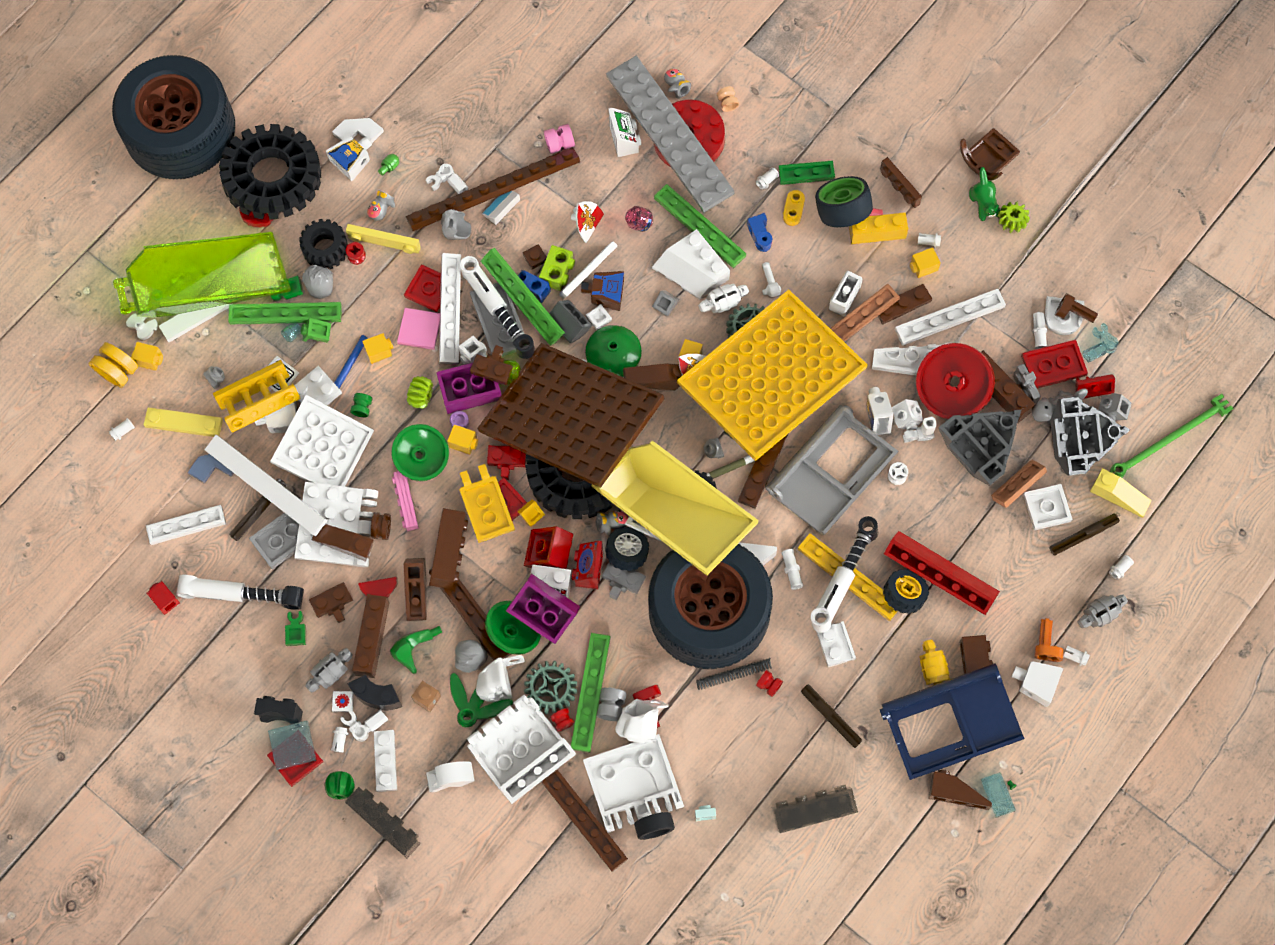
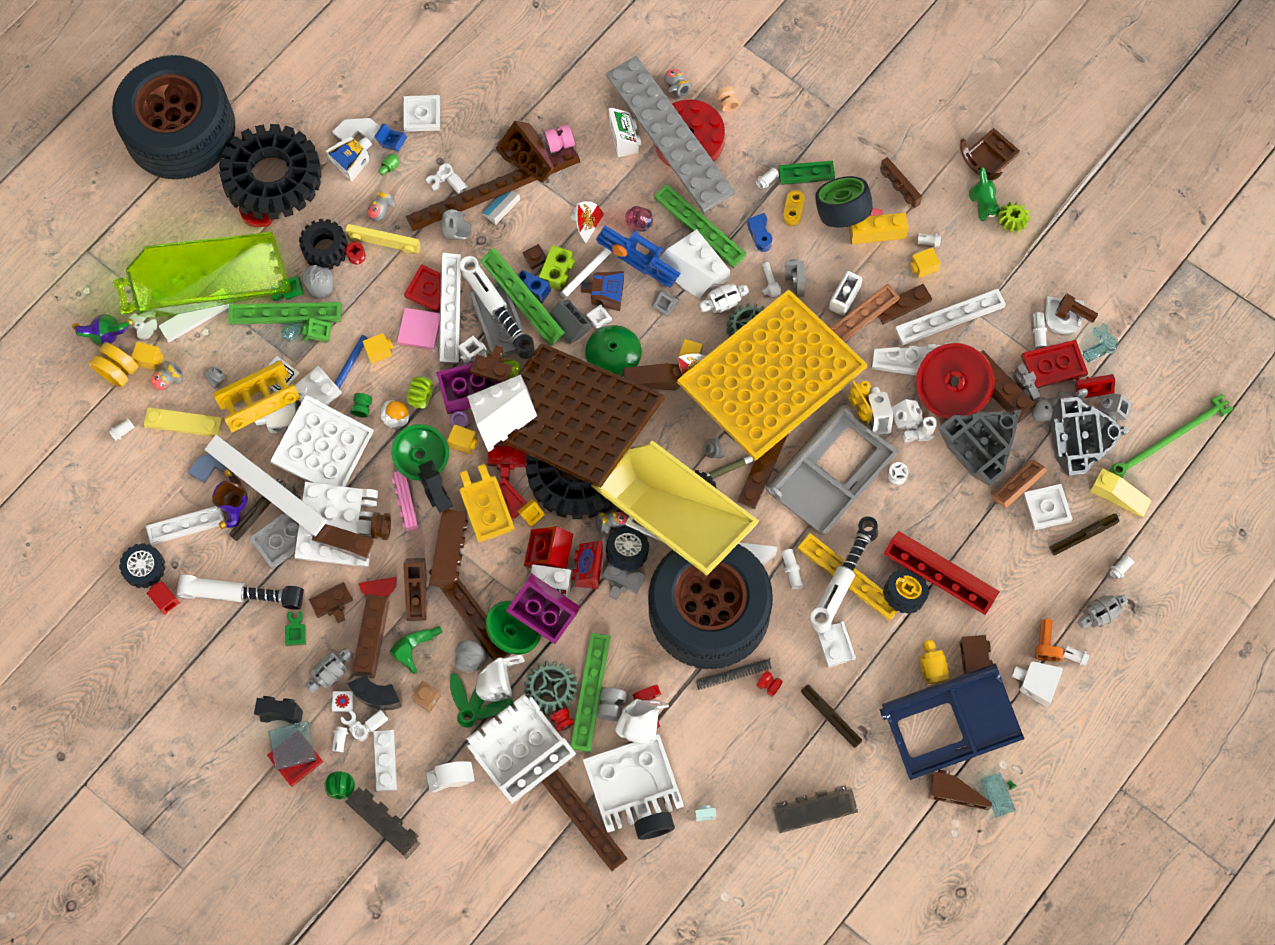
none -> piece [72,314,134,346]
none -> black wheel [119,543,165,588]
none -> animal [151,361,183,390]
none -> piece [212,469,248,529]
none -> blue bracket [374,123,407,151]
none -> hair [380,400,409,429]
none -> white plate [404,95,440,132]
none -> black brick [418,460,453,513]
none -> white wedge [467,375,537,452]
none -> reddish brown wedge [496,121,554,183]
none -> blue piece [595,225,681,287]
none -> light grey bracket [785,259,805,297]
none -> yellow hinge [848,380,873,426]

